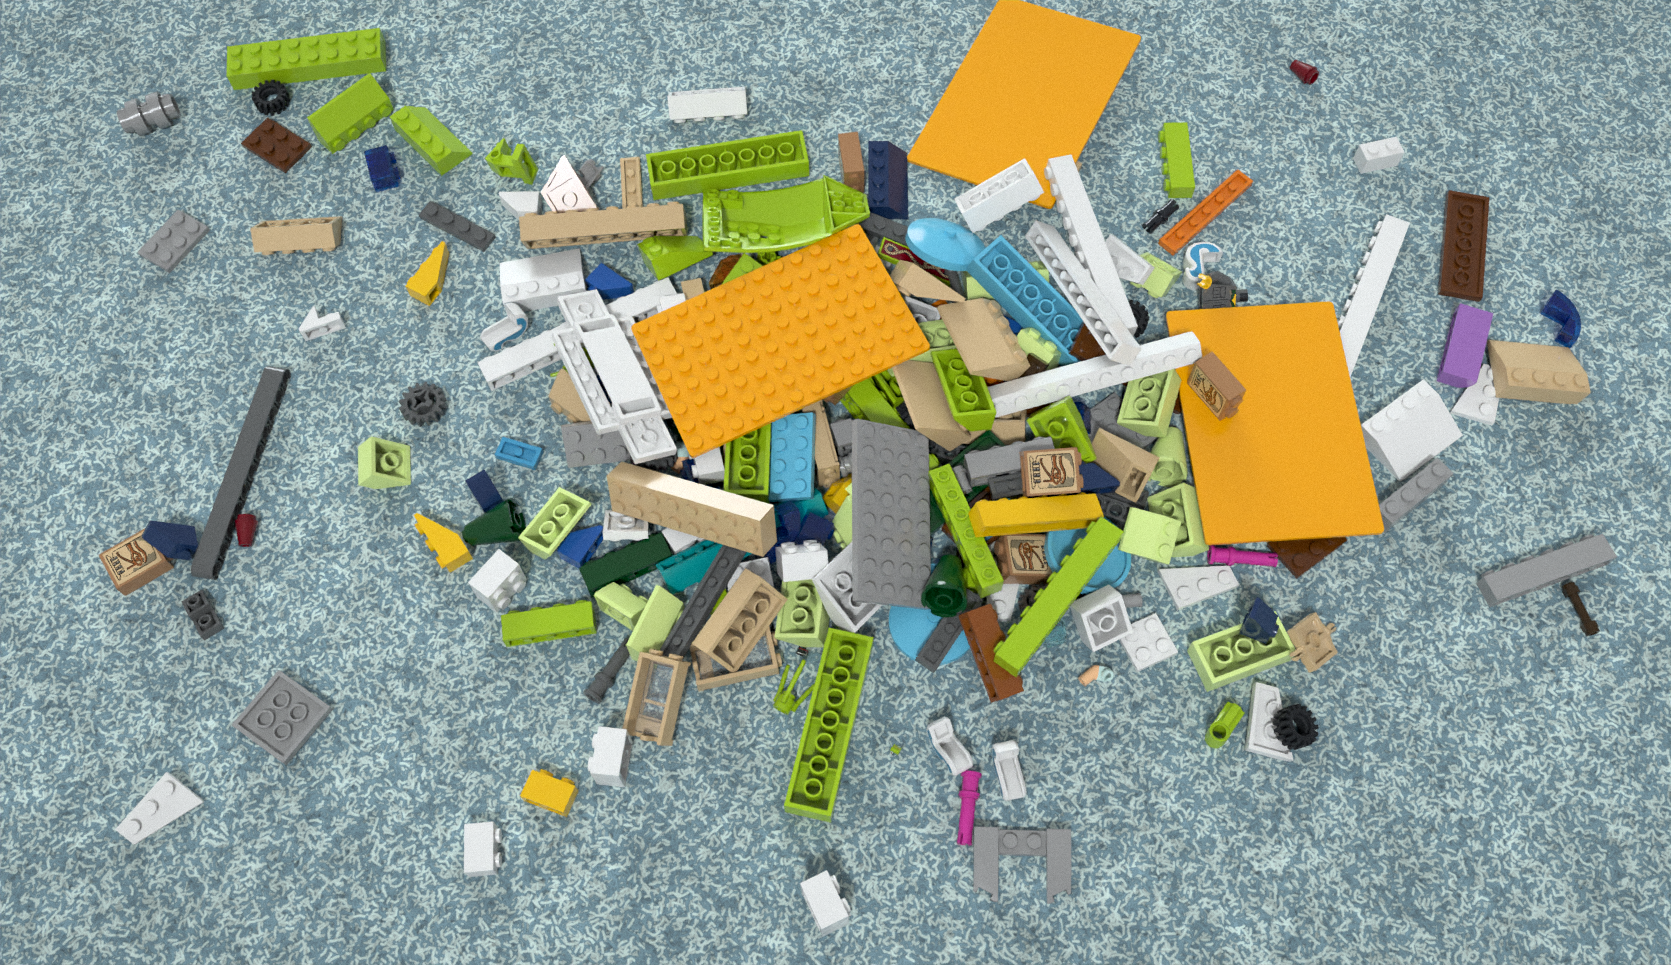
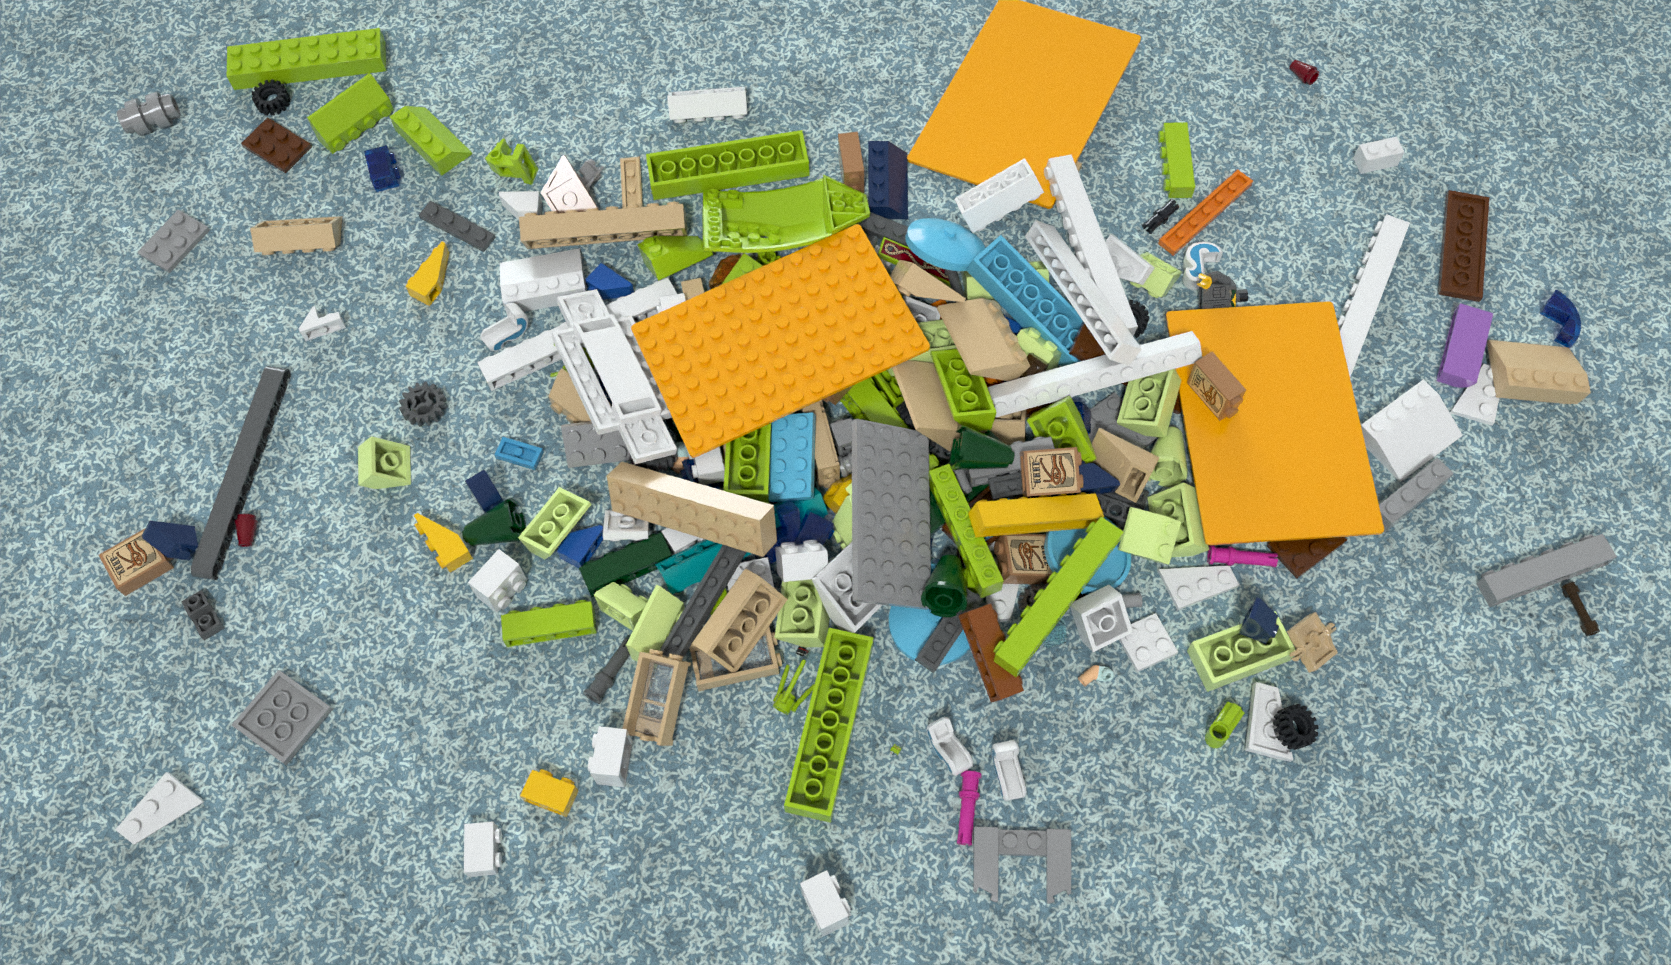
none -> dark green cone [950,425,1015,470]

